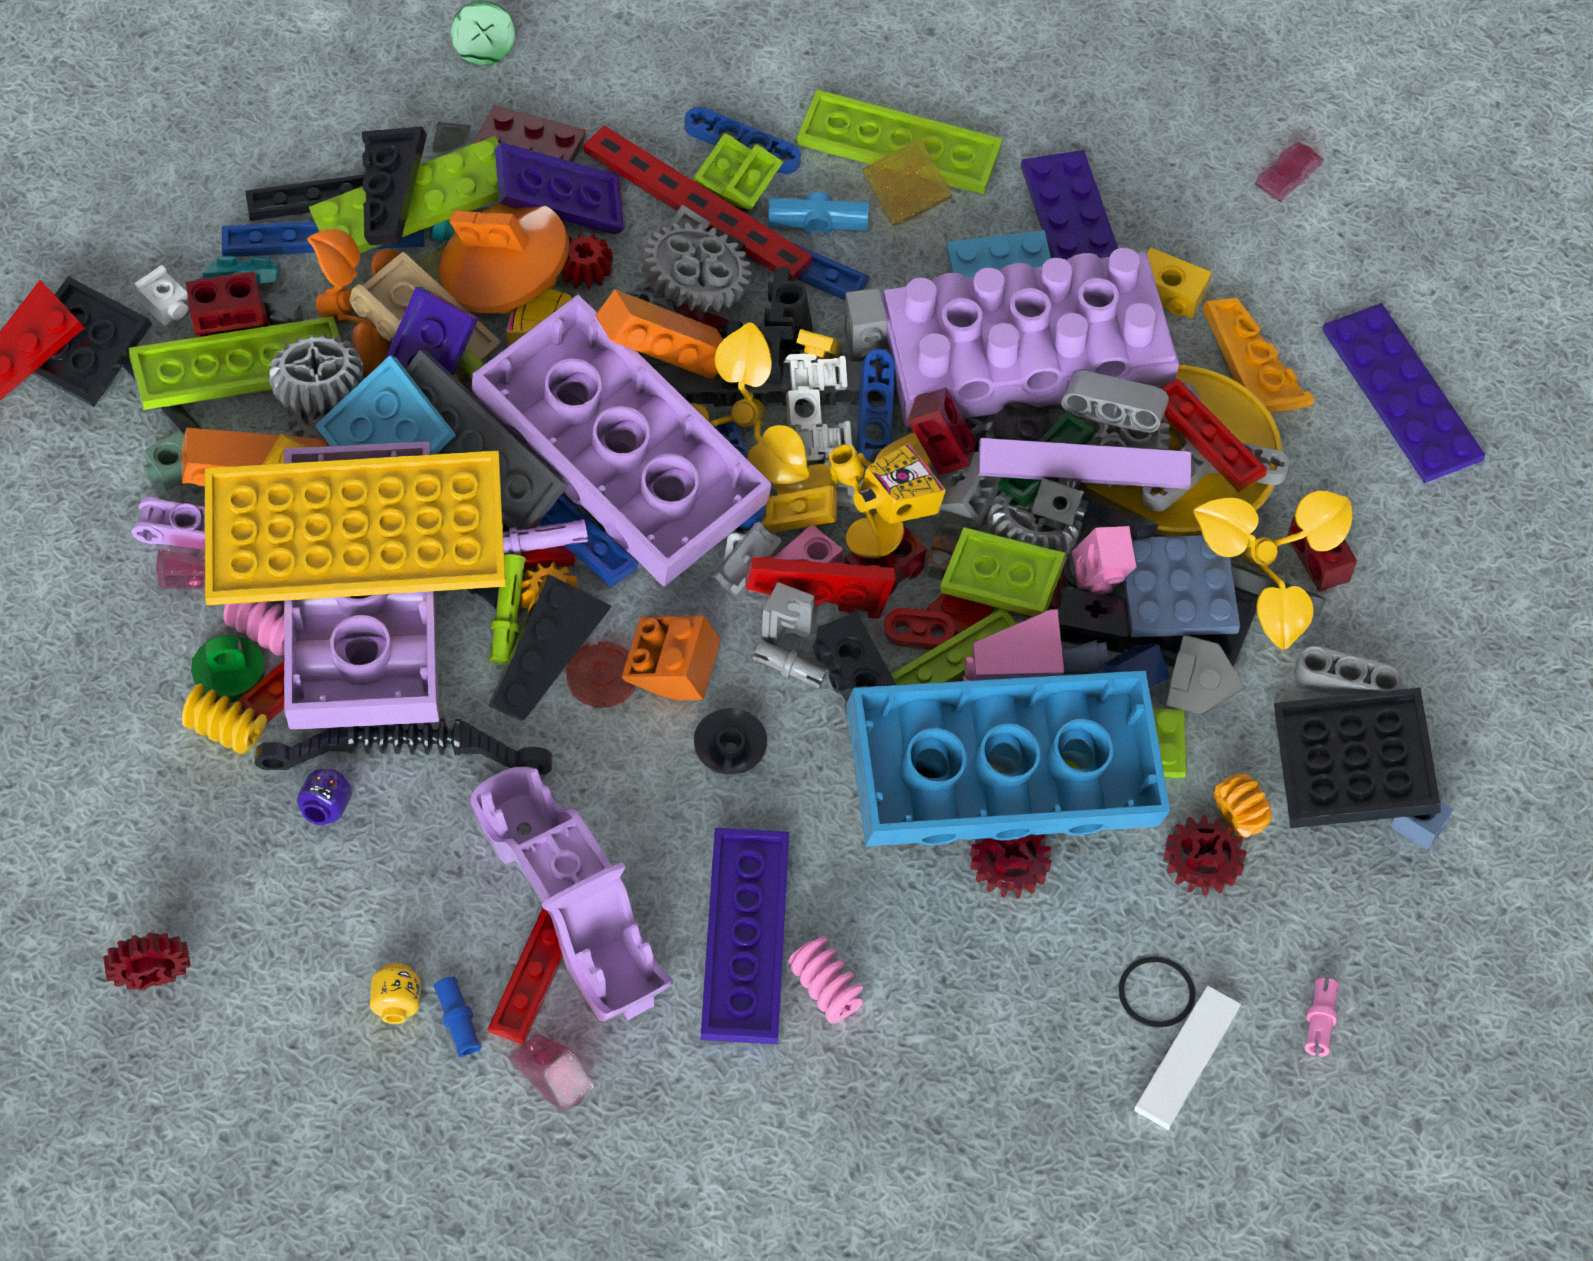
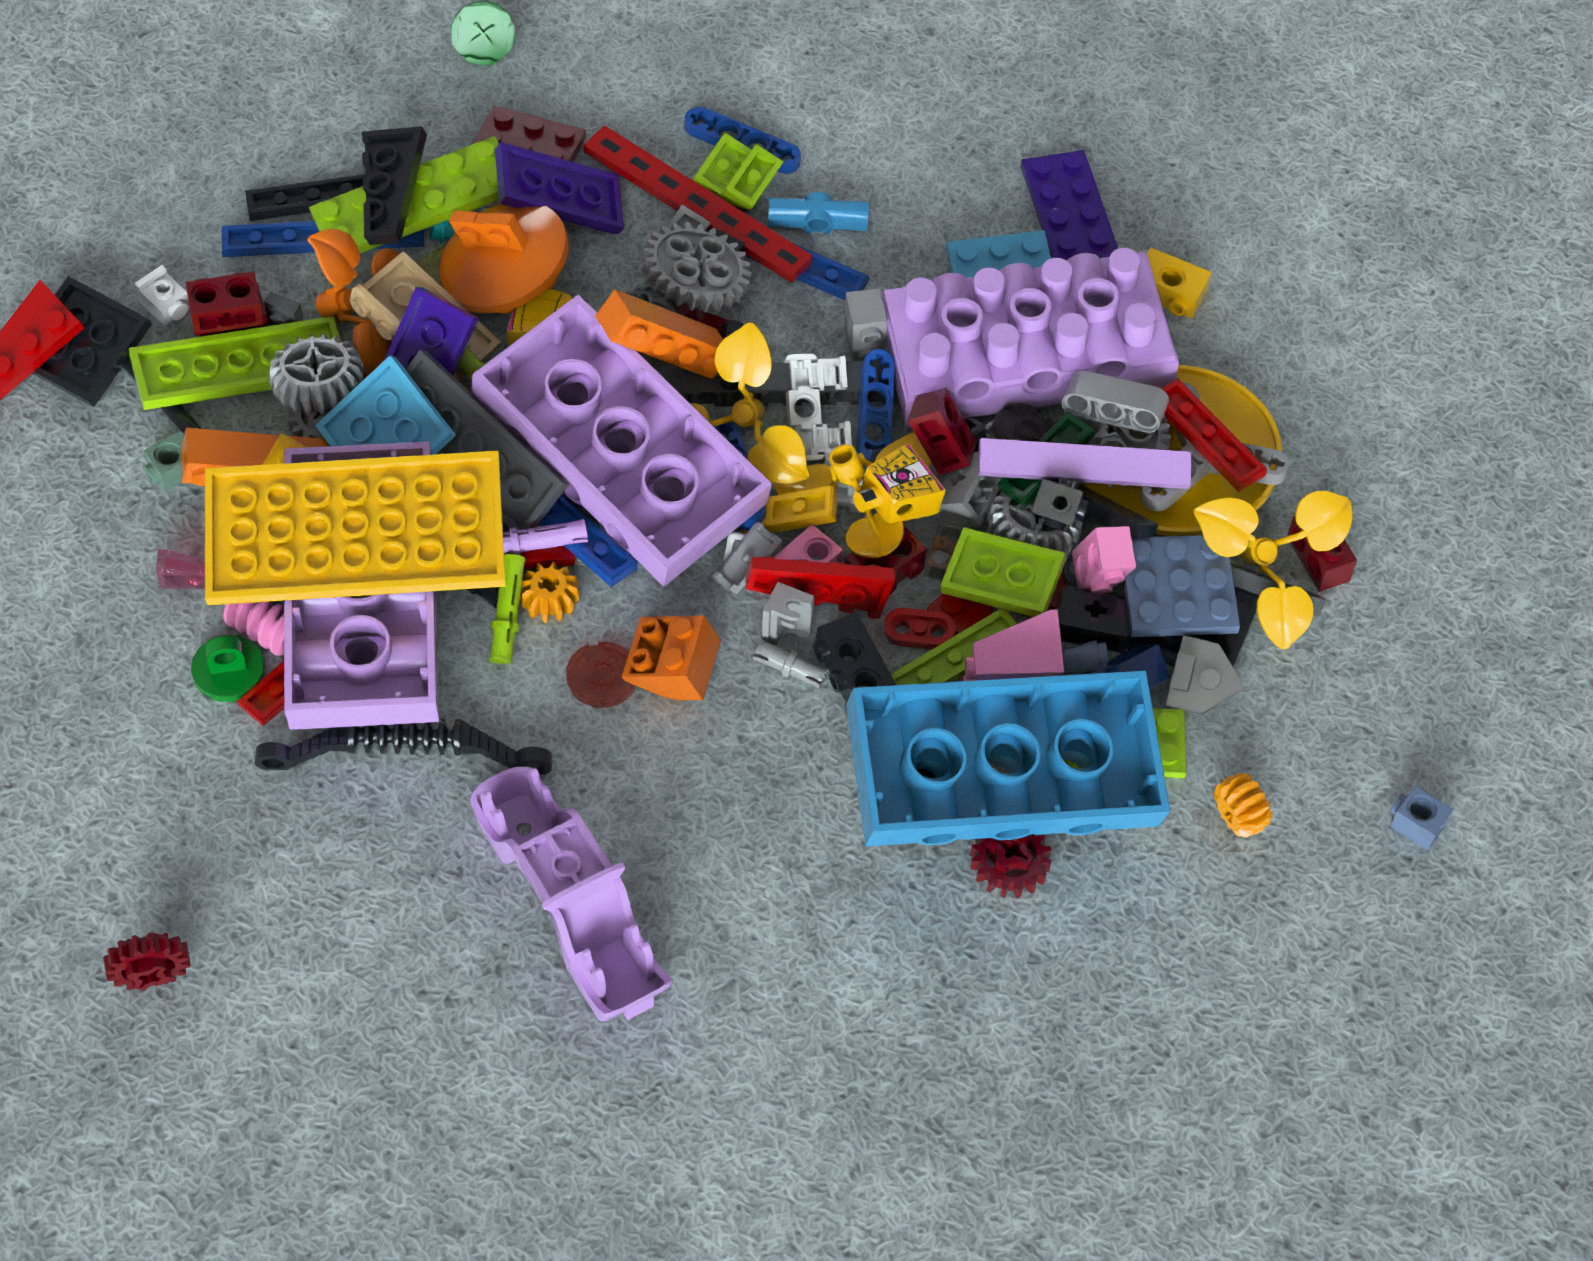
lavender piece [131,497,205,550] -> none
yellow piece [182,683,267,755] -> none
teal wing [203,256,280,283] -> none
dark purple head [297,769,352,825] -> none
yellow head [369,963,421,1024] -> none
clear smoke tile [432,122,471,152] -> none
blue pin [433,977,482,1057] -> none
black wing [488,574,612,721] -> none
red tile [488,907,563,1045] -> none
clear pink slope [508,1034,594,1110] -> none
red gear [560,232,613,290] -> none
black dish [694,708,767,775] -> none
dark purple plate [700,828,789,1045] -> none
black plate [758,267,814,383] -> none
bright pink piece [788,936,864,1023] -> none
lime plate [797,89,1003,195] -> none
yellow hinge [797,329,842,359] -> none
clear yellow plate [862,139,952,227] -> none
black piece [1119,957,1195,1027] -> none
white tile [1134,985,1241,1130] -> none
dark red gear [1163,815,1247,895] -> none
light orange wing [1203,297,1315,413] -> none
clear pink slope [1255,141,1324,202] -> none
black plate [1274,687,1441,828] -> none
light grey beam [1295,646,1403,696] -> none
bright pink pin [1304,977,1340,1056] -> none
dark purple plate [1322,303,1485,483] -> none

